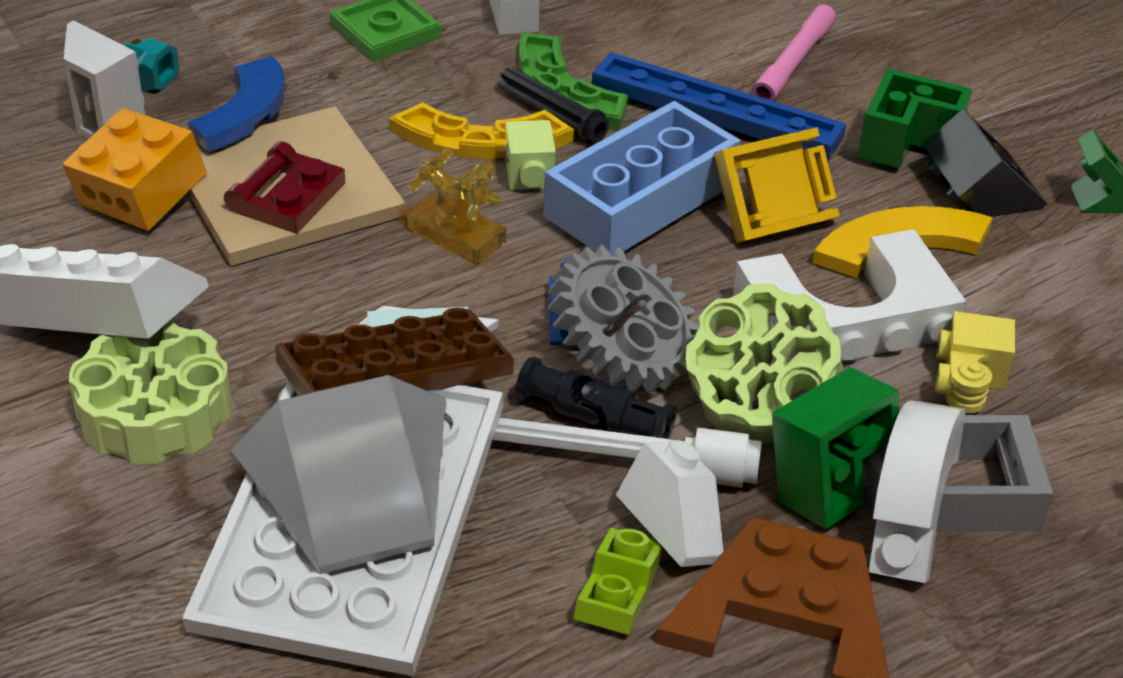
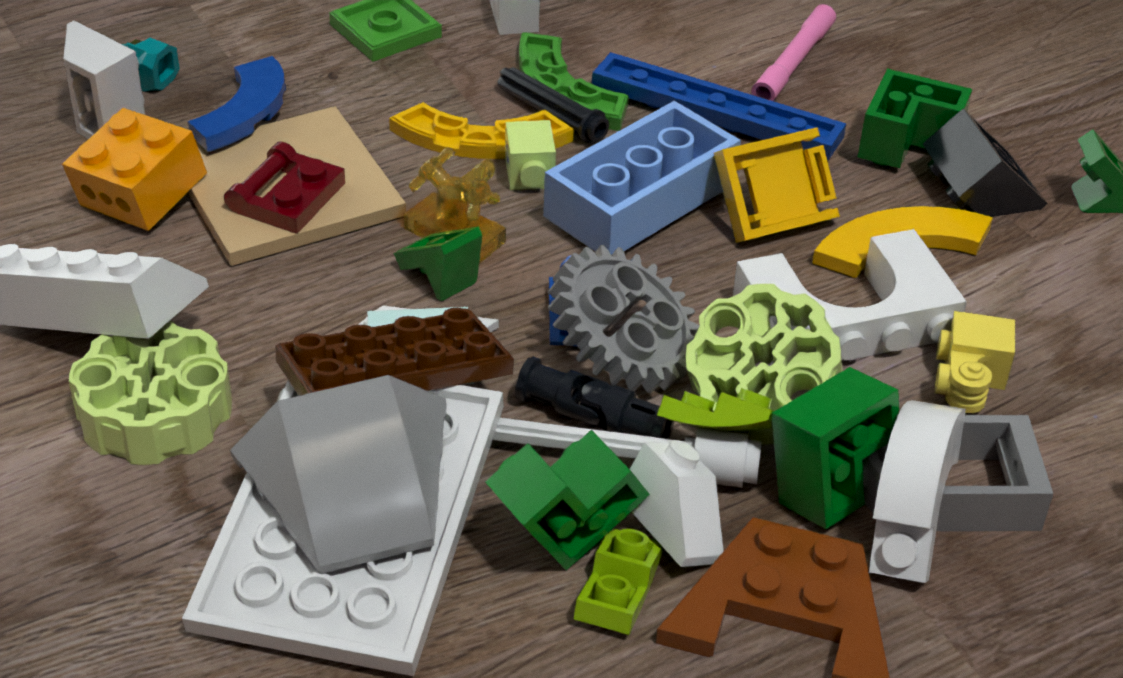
none -> green slope [393,226,483,301]
none -> green brick [485,429,650,571]
none -> lime slope [657,388,774,432]

